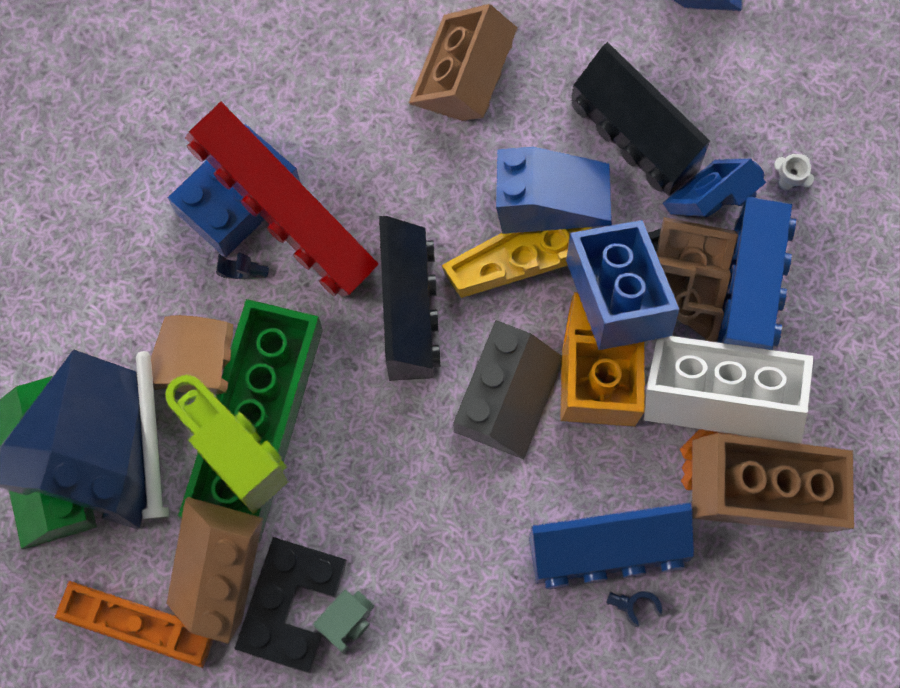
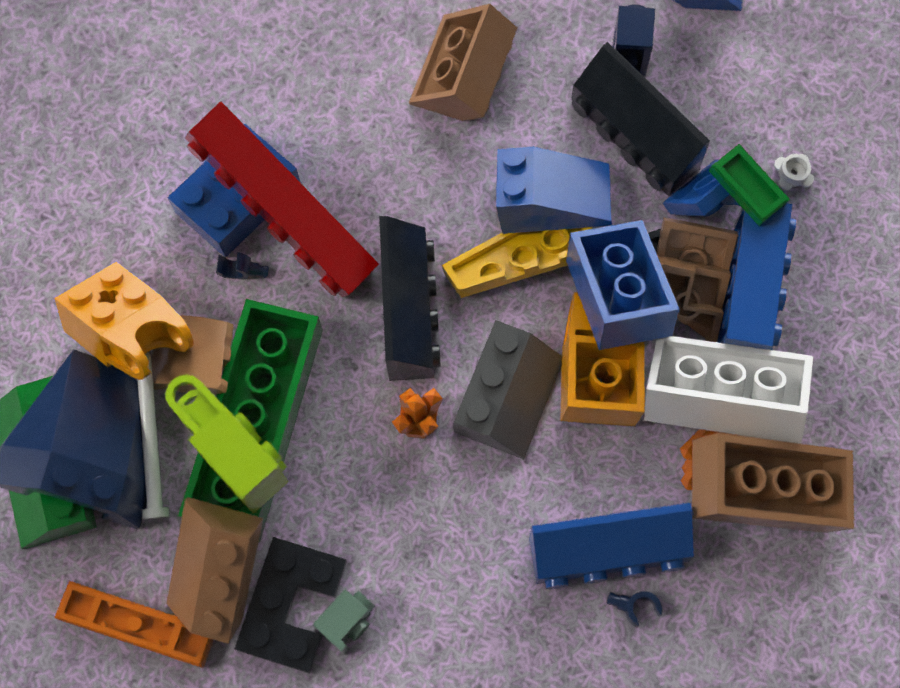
none -> light orange brick [54,262,194,380]
none -> orange rock [392,388,443,439]
none -> dark blue brick [612,4,655,77]
none -> green tile [709,144,790,226]

